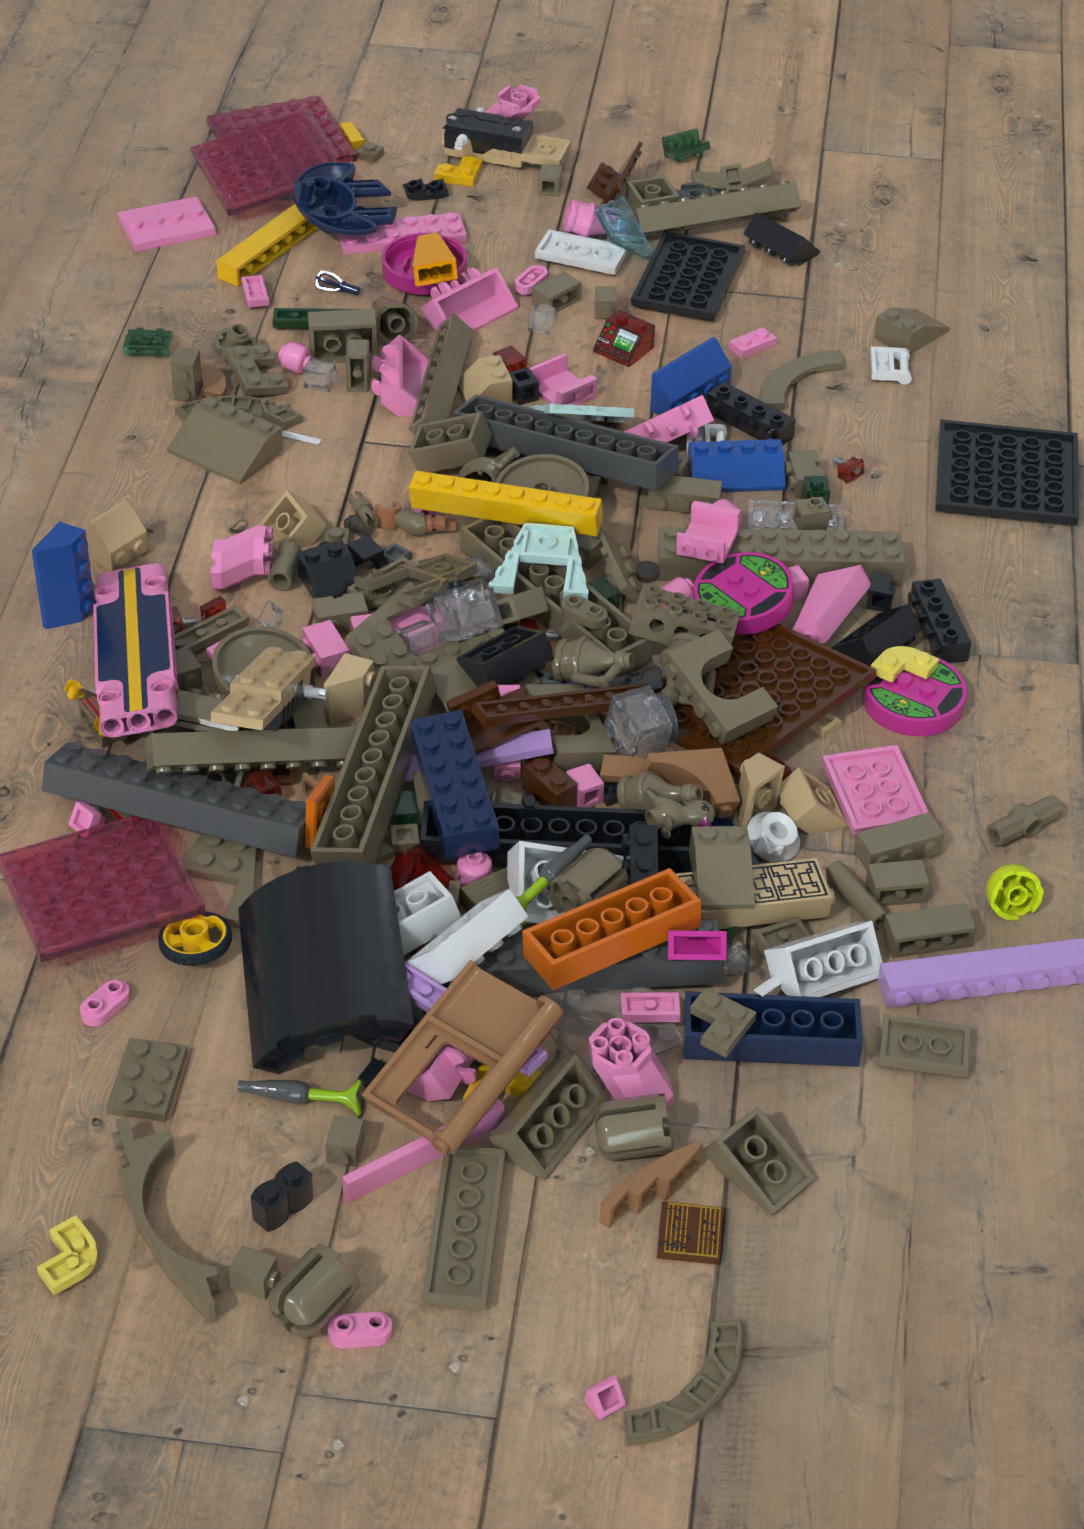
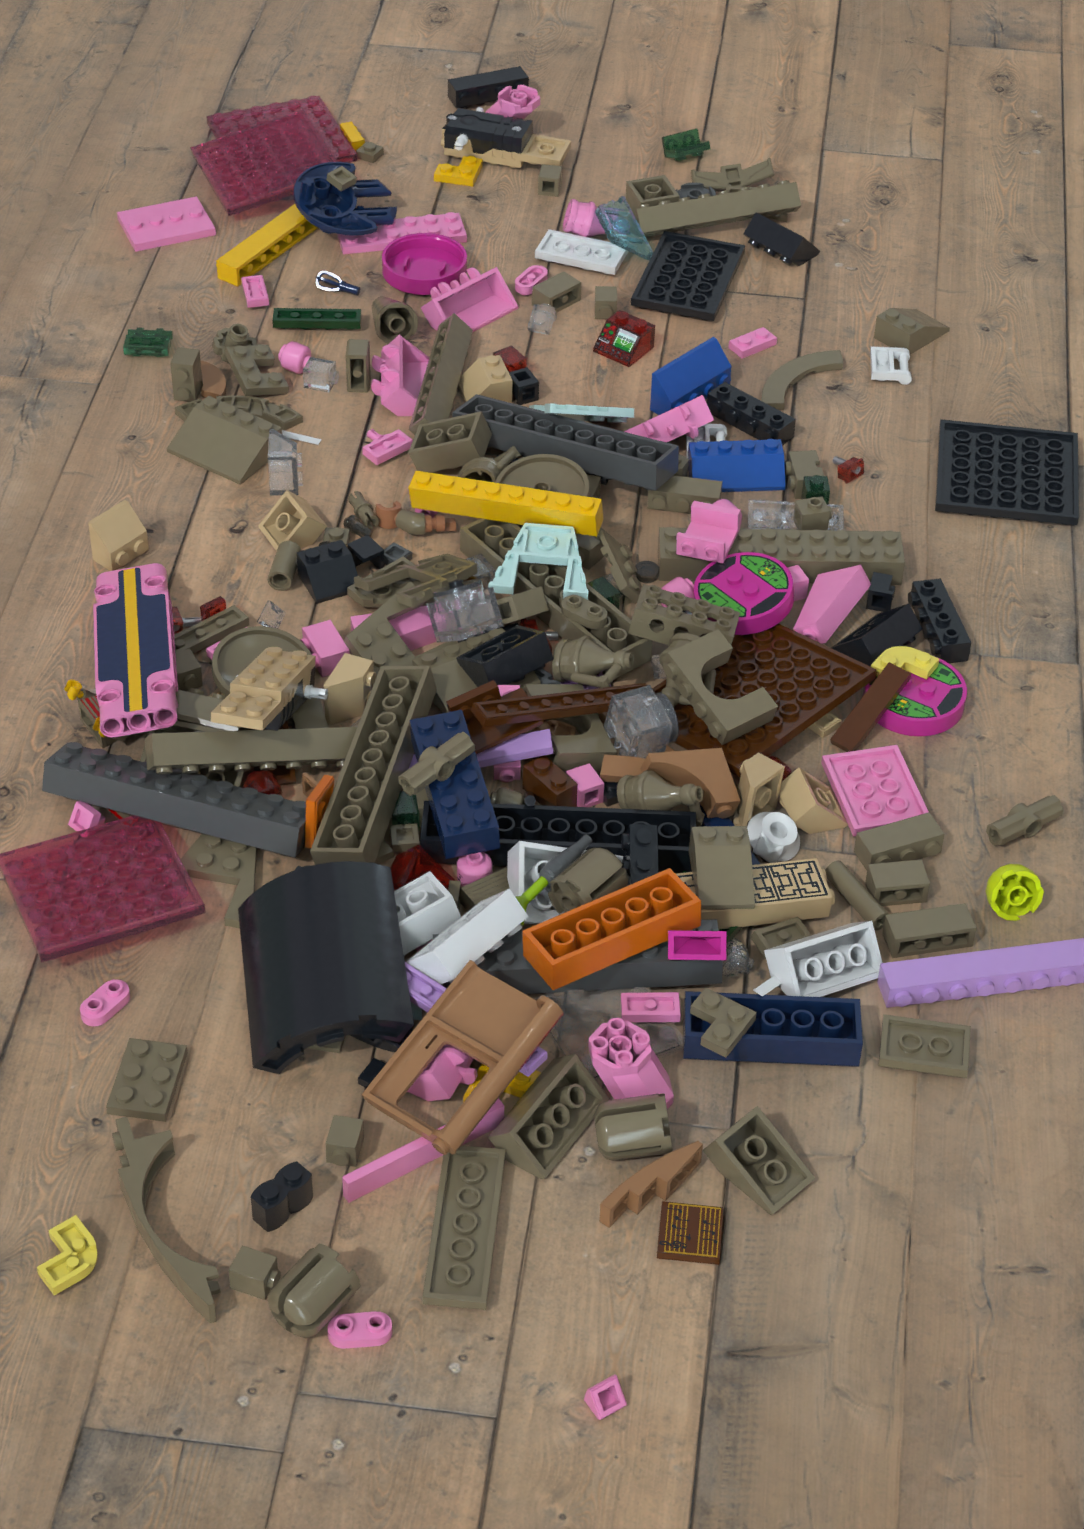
blue slope [32,521,96,629] -> none
wheel [158,911,232,966] -> none
bright pink brick [211,525,274,590] -> none
dark grey piece [237,1080,362,1117] -> none
dark tan brick [308,309,377,364] -> none
dark tan brick [313,591,368,634] -> none
clear brick [397,620,440,656] -> none
black slope [403,178,449,200] -> none
light orange slope [413,232,458,287] -> none
bright pink panel [529,353,597,405] -> none
reddish brown bracket [586,141,643,210] -> none
dark grey plate [611,668,663,690] -> none
dark tan tile [623,1320,743,1446] -> none
dark tan animal [643,788,715,840] -> none
none -> clear slope [268,429,303,496]
none -> dark tan plate [326,166,357,191]
none -> bright pink plate [362,429,413,465]
none -> dark tan piece [398,732,475,796]
none -> black brick [448,66,529,108]
none -> reddish brown tile [830,662,911,752]

